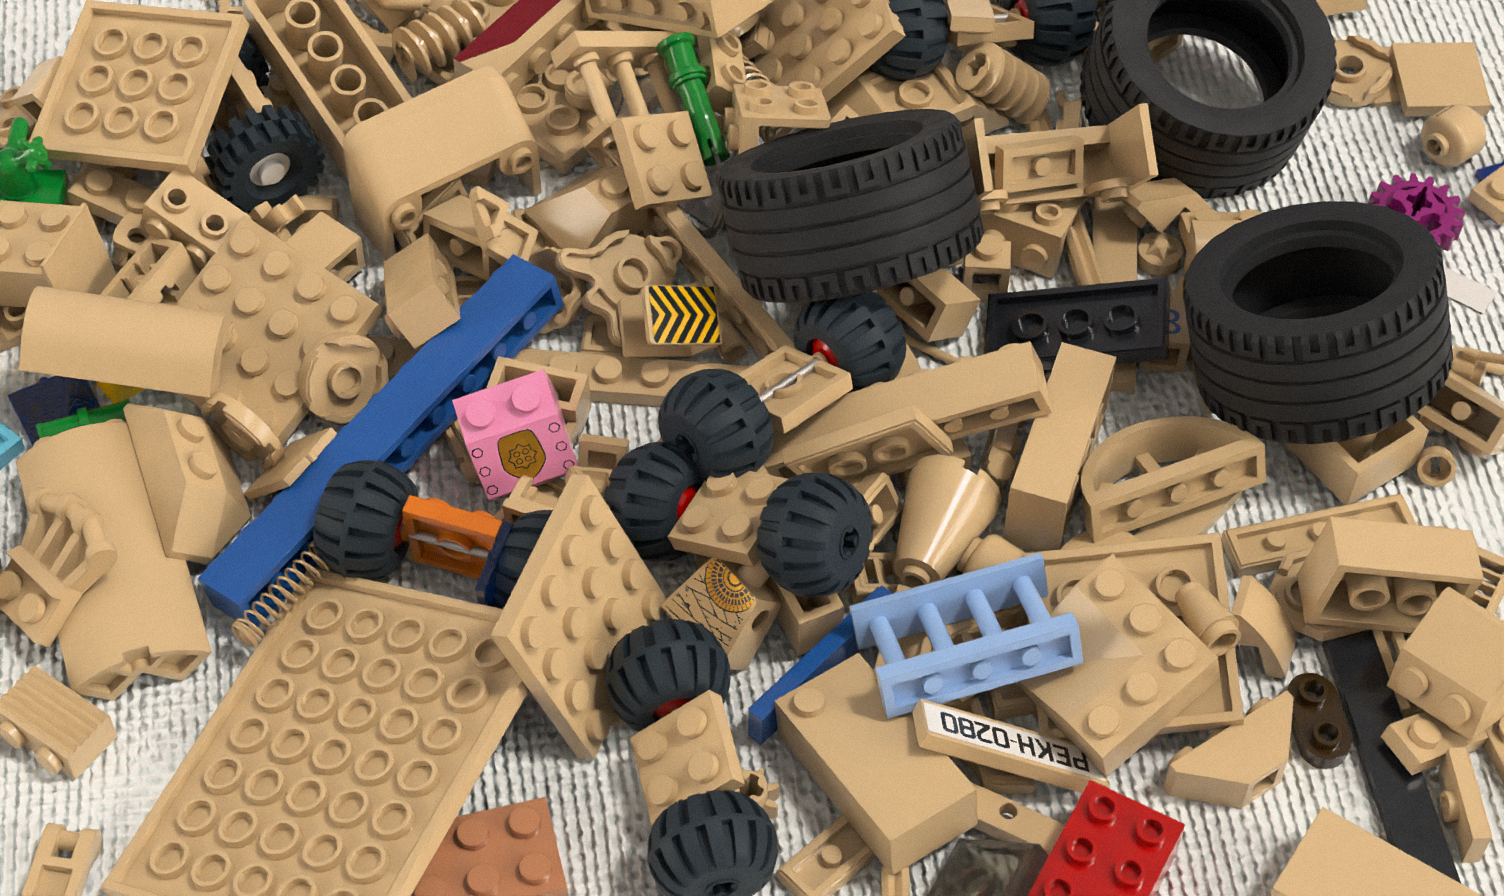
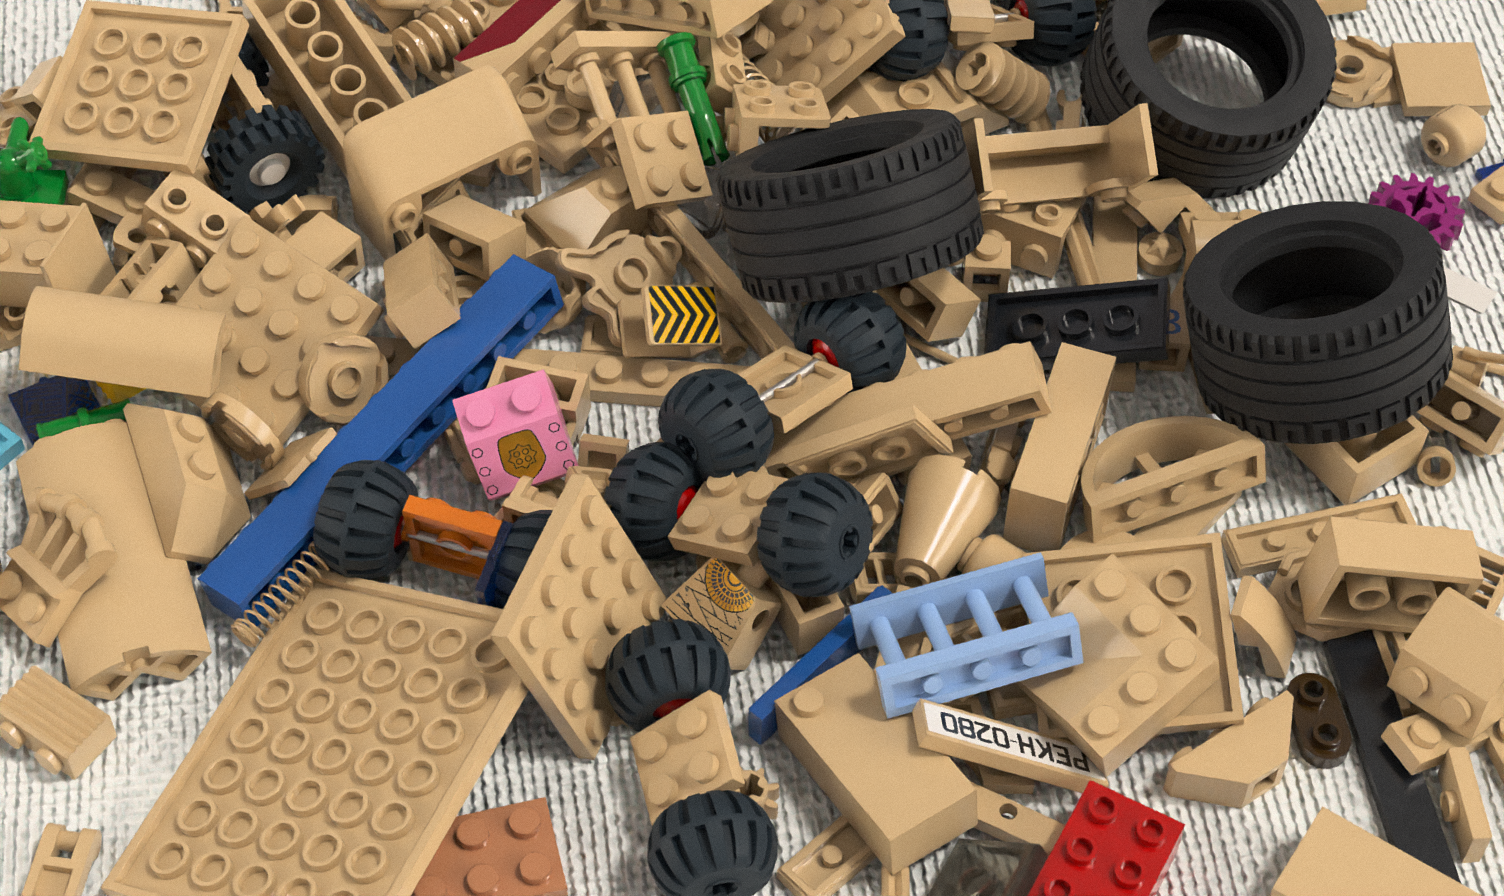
tan slope [469,186,539,265] -> none
tan plate [995,135,1084,193] -> none
tan cone [1174,581,1241,656] -> none

